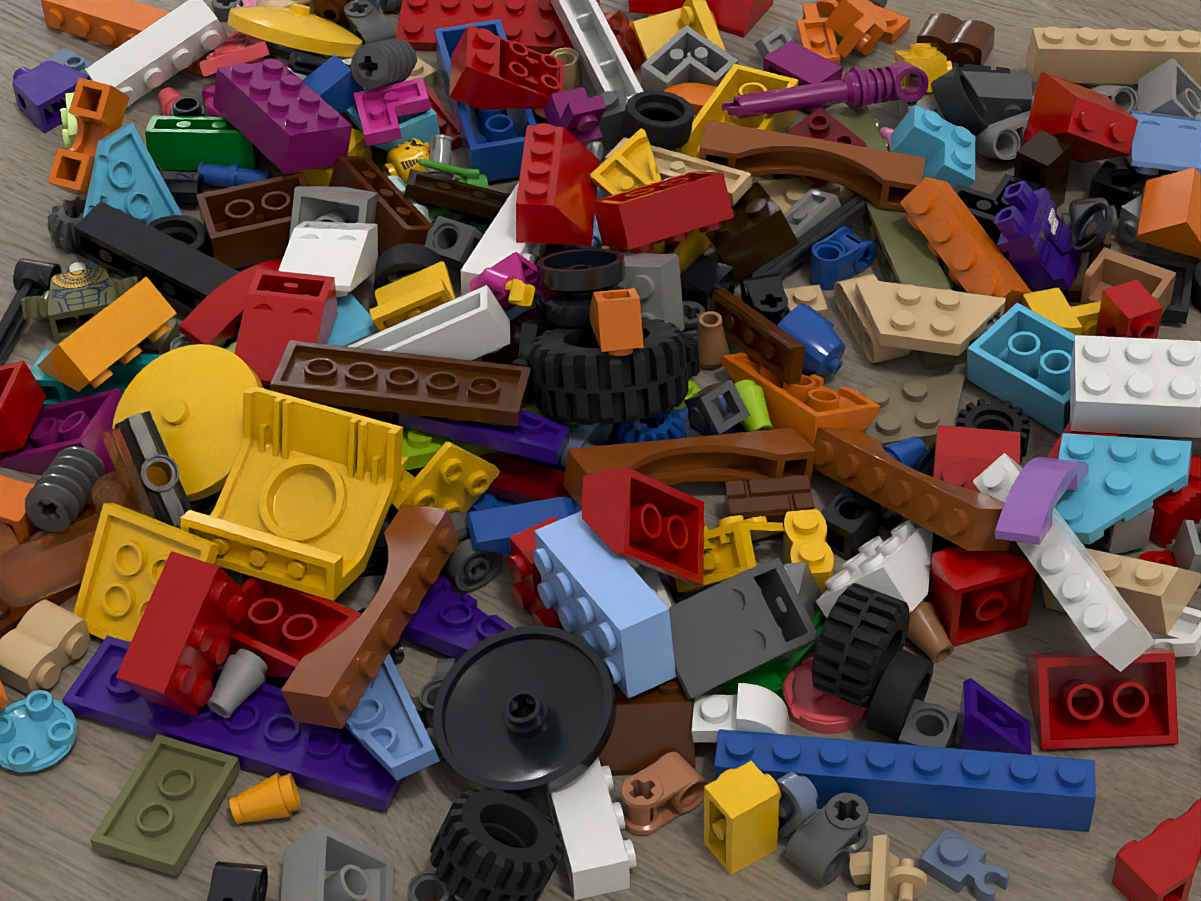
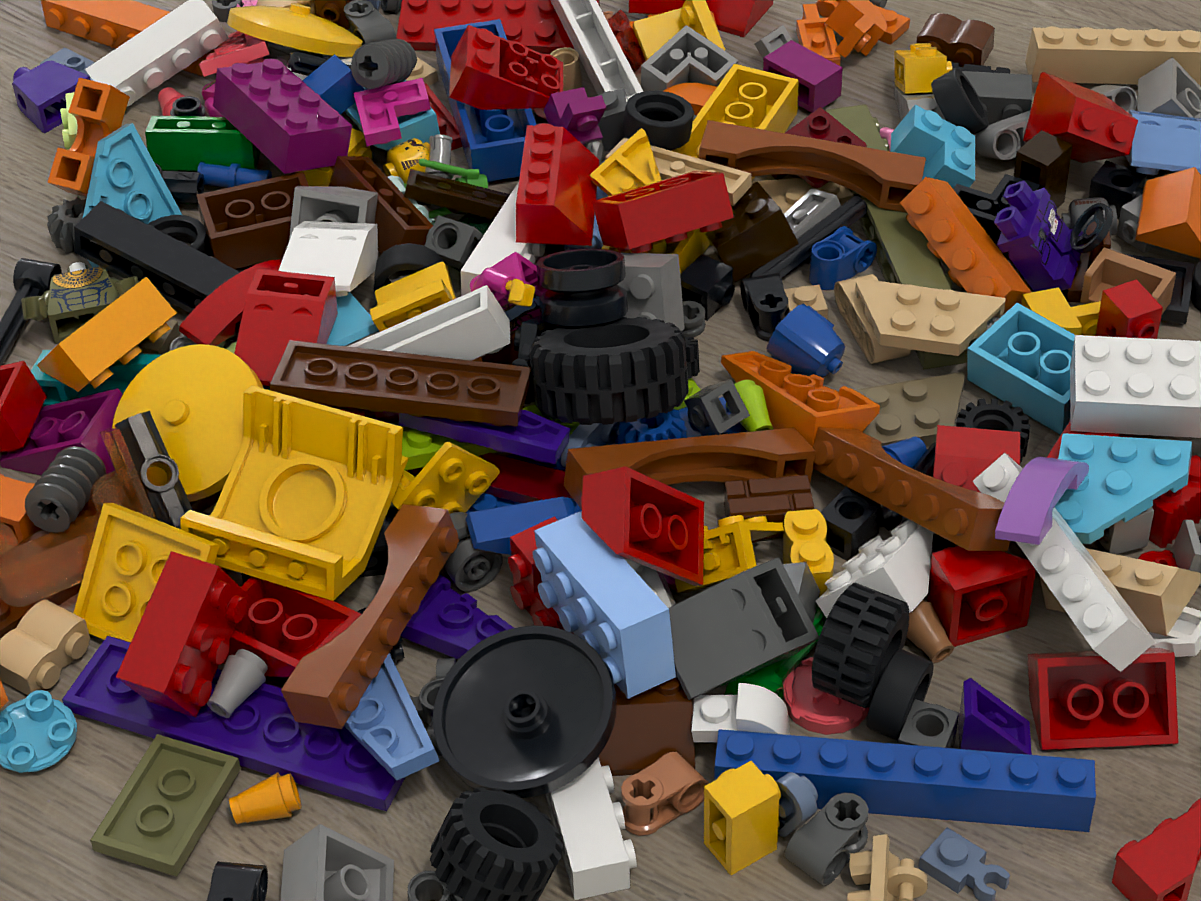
orange slope [589,288,644,356] -> none
medium nougat cone [695,311,730,370] -> none
reddish brown tile [710,289,806,385] -> none
magenta piece [721,61,929,119] -> none

